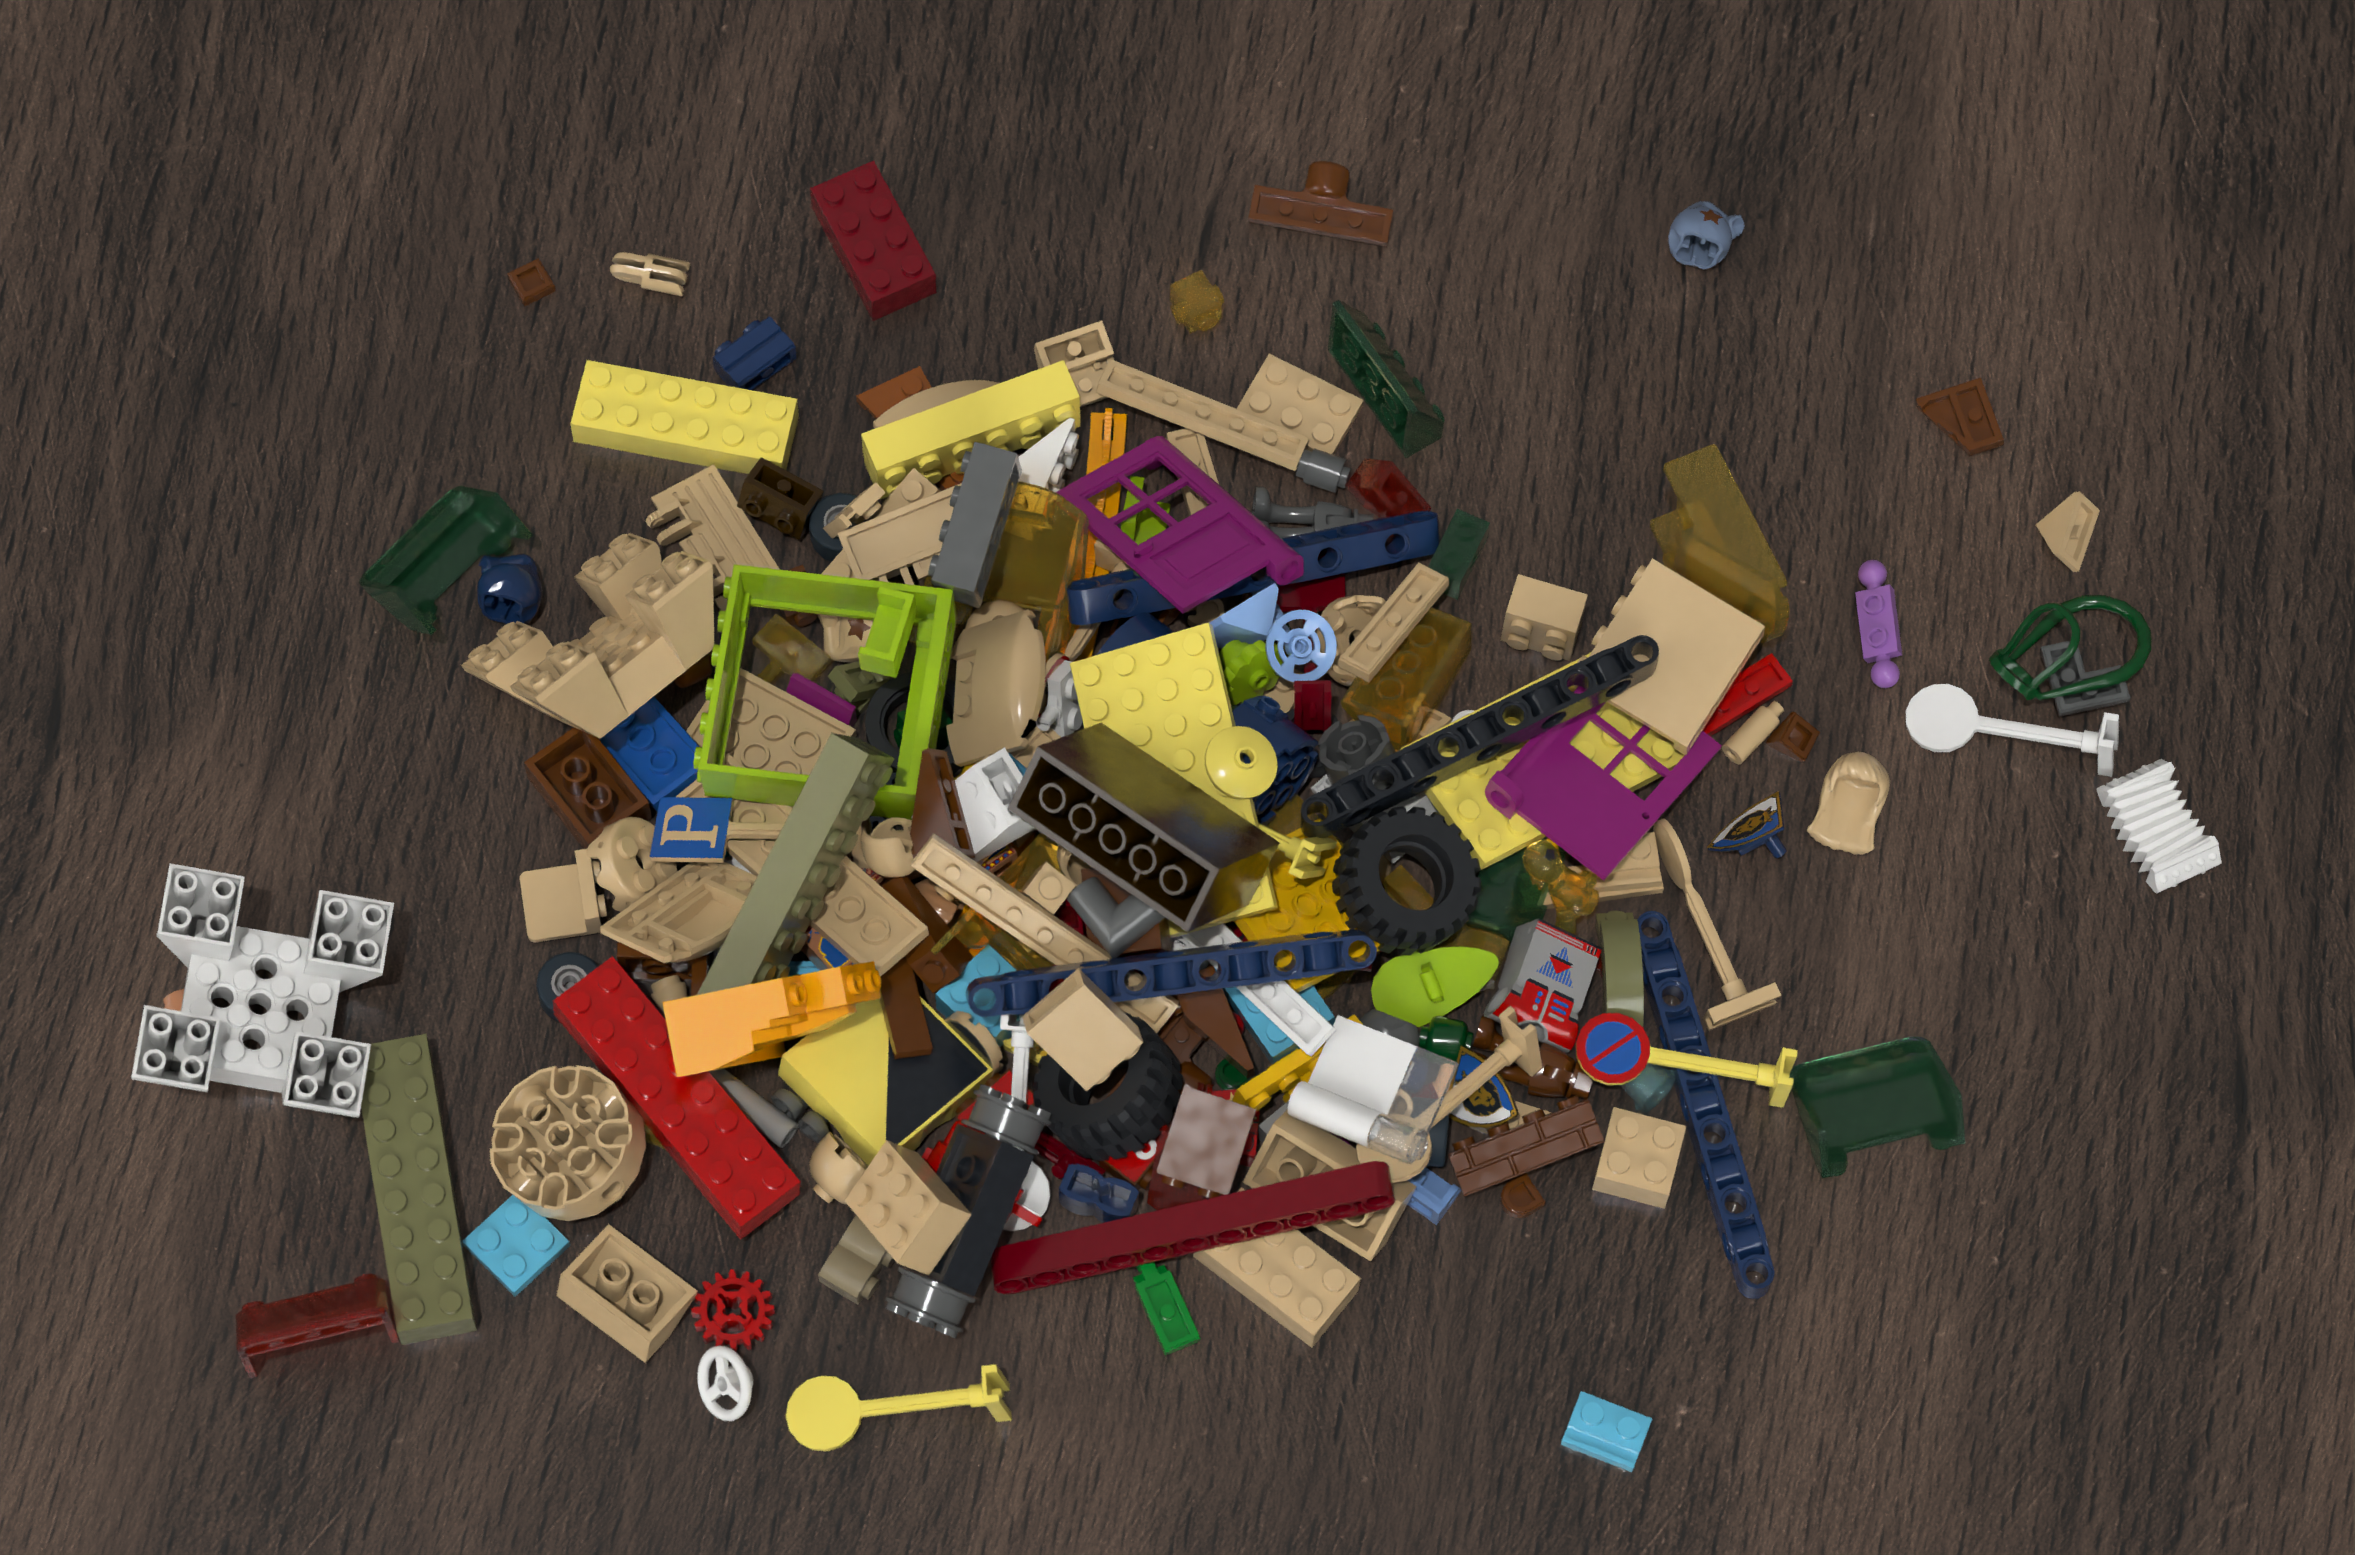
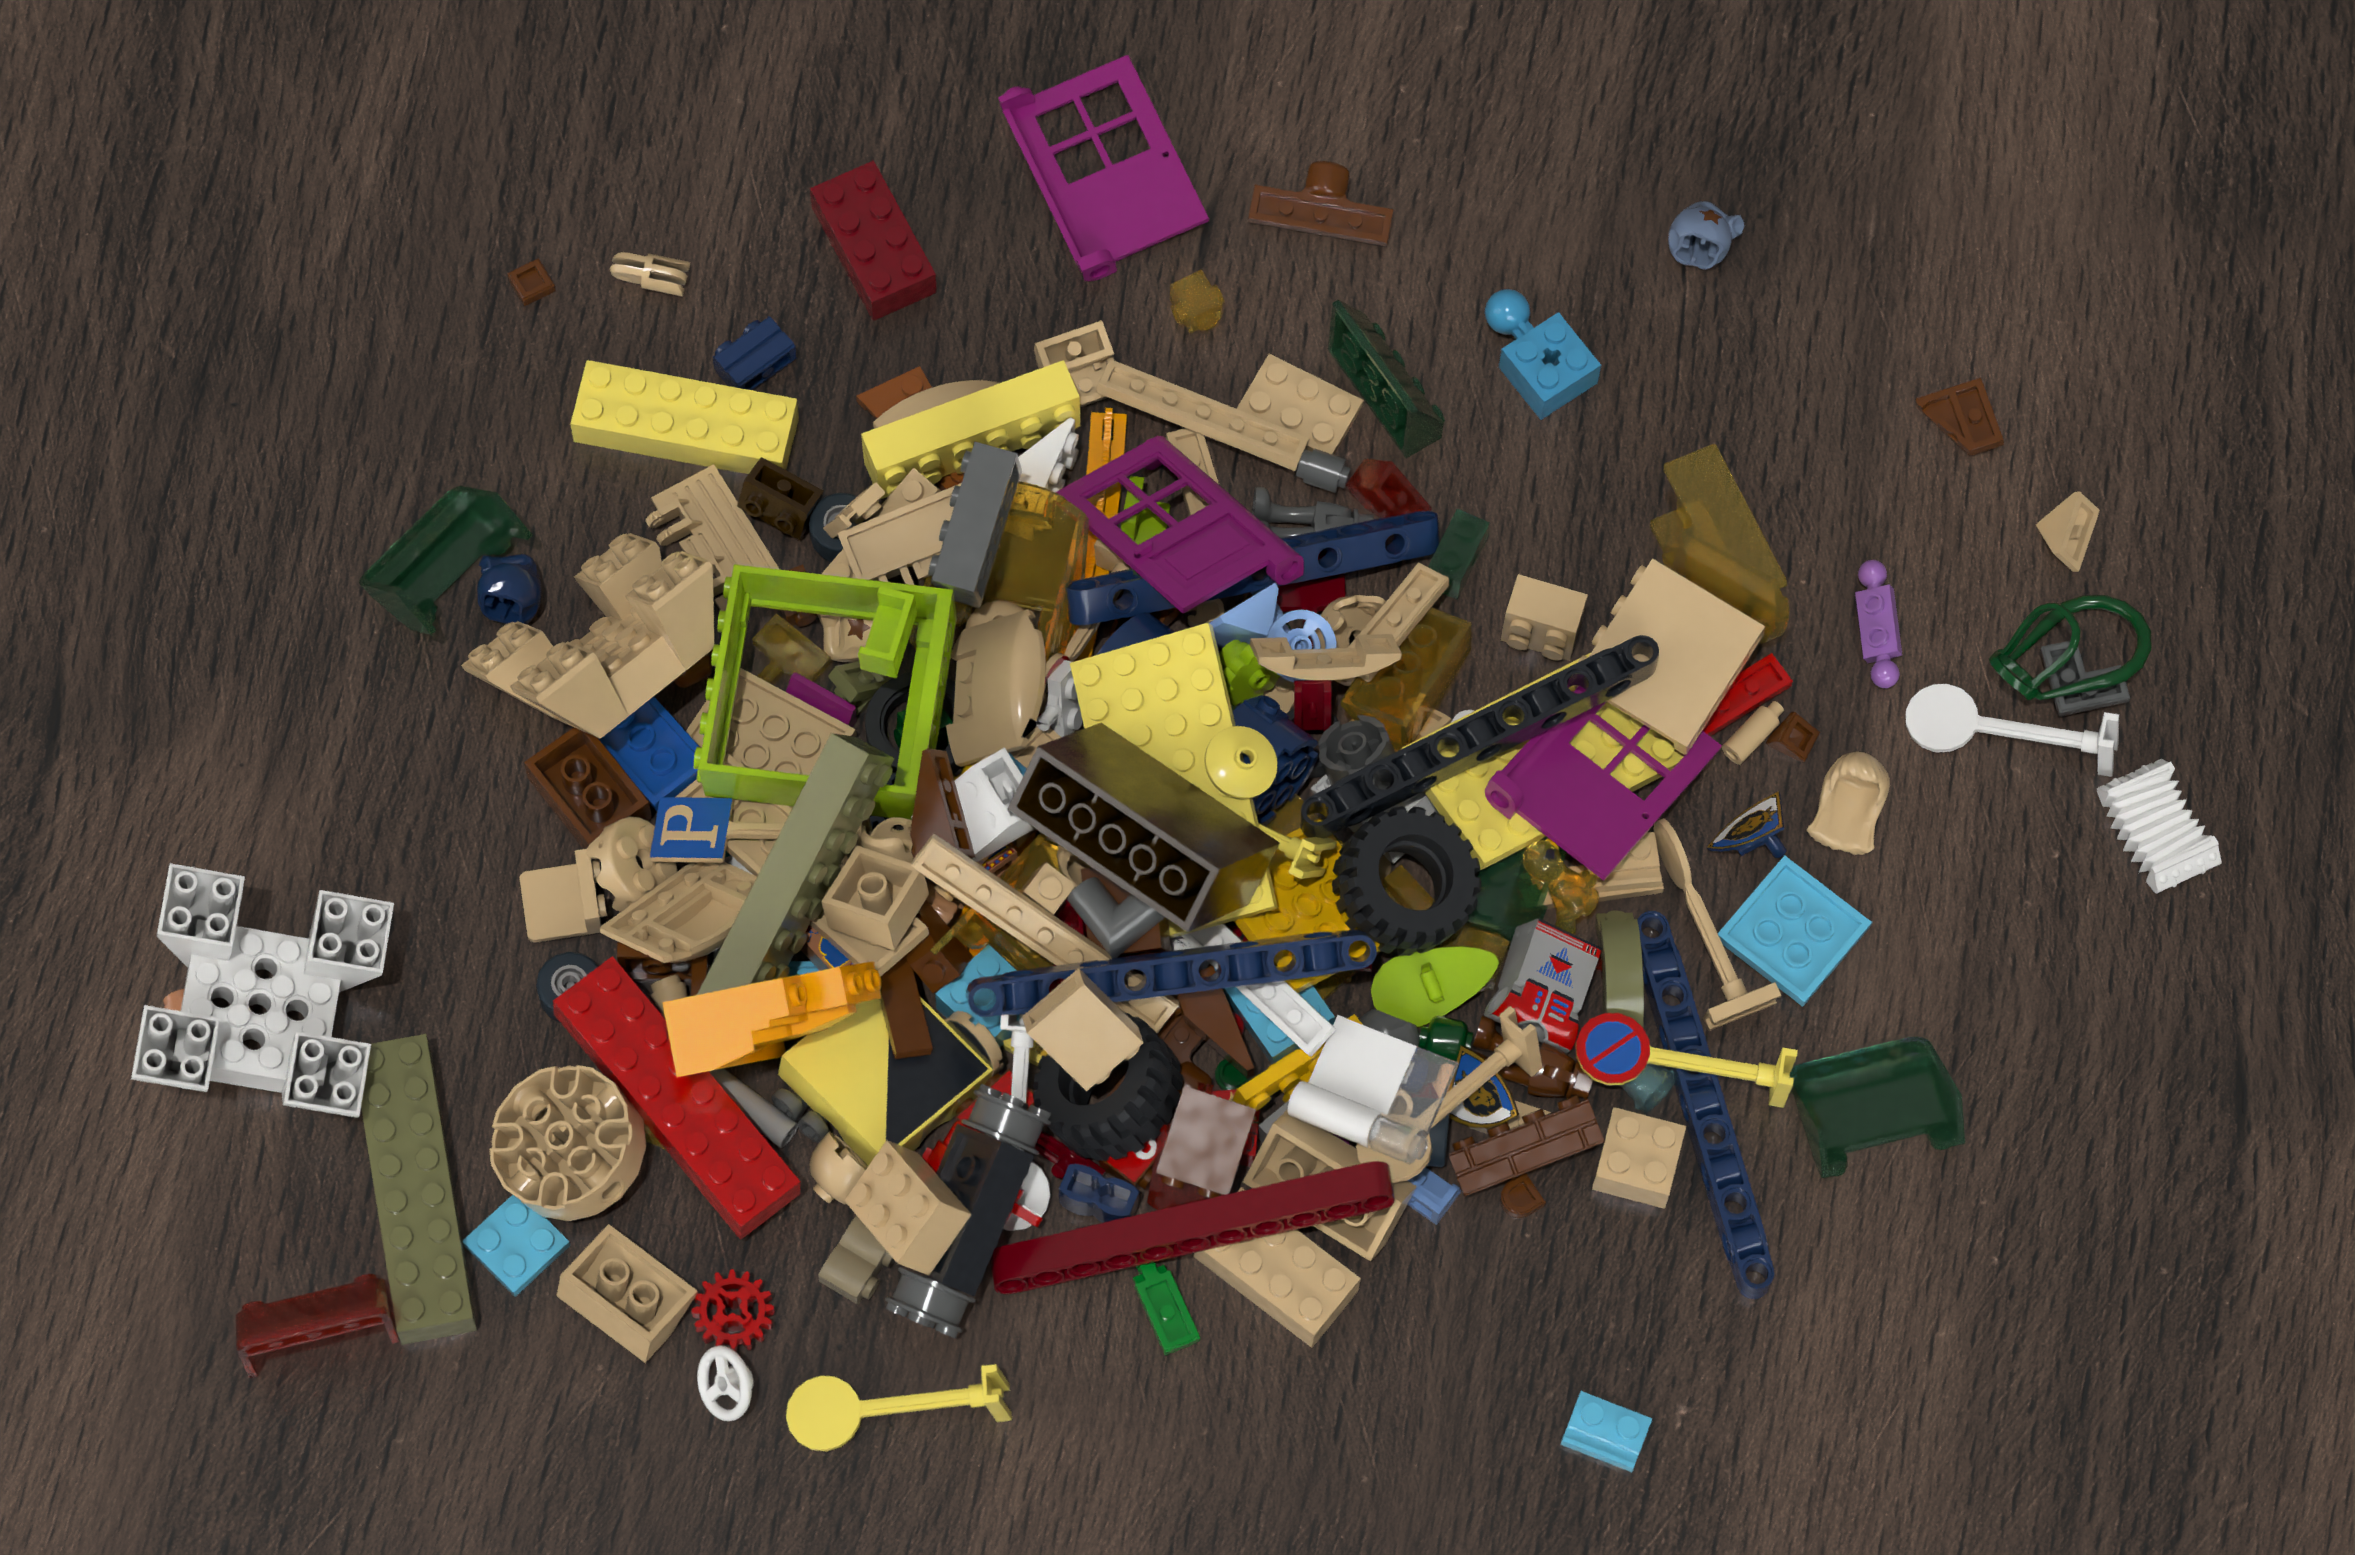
none -> tan brick [821,845,929,951]
none -> magenta door [998,55,1209,281]
none -> tan slope [1250,634,1402,680]
none -> dark azure brick [1485,289,1601,420]
none -> medium azure plate [1718,855,1872,1007]

